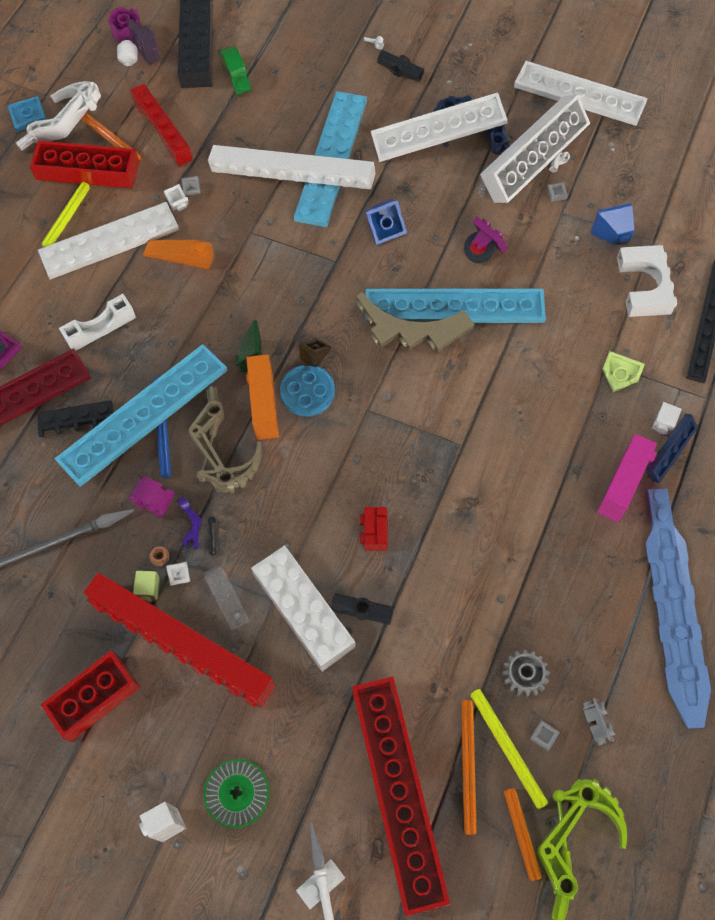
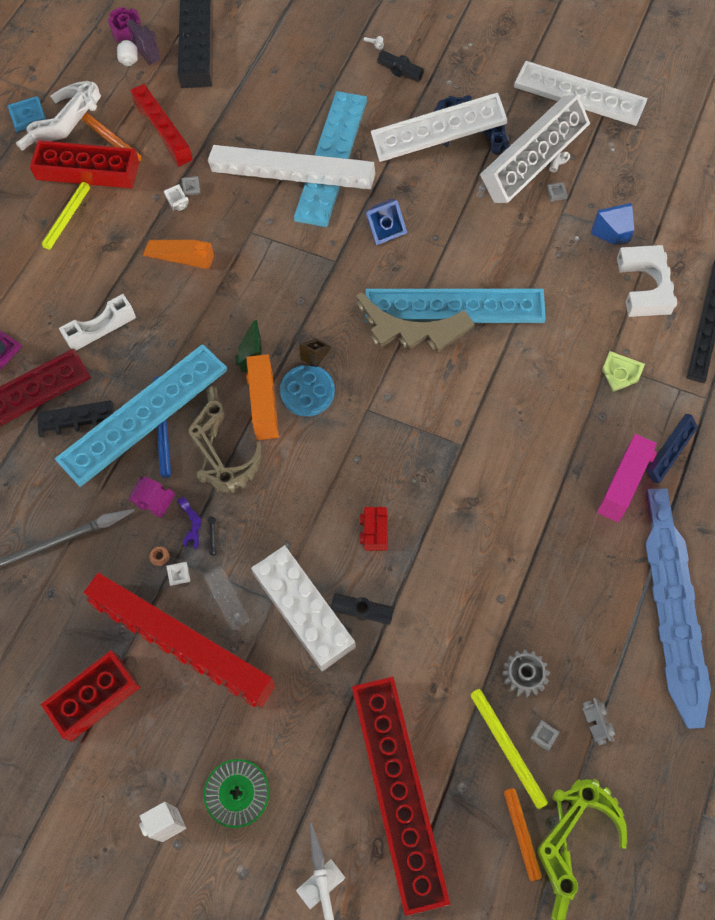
white plate [38,202,179,280] -> none
yellowish green brick [133,571,160,603] -> none
green arch [218,45,252,95] -> none
orange axle [461,700,477,835] -> none
plate [464,217,508,263] -> none
white brick [652,402,682,436] -> none

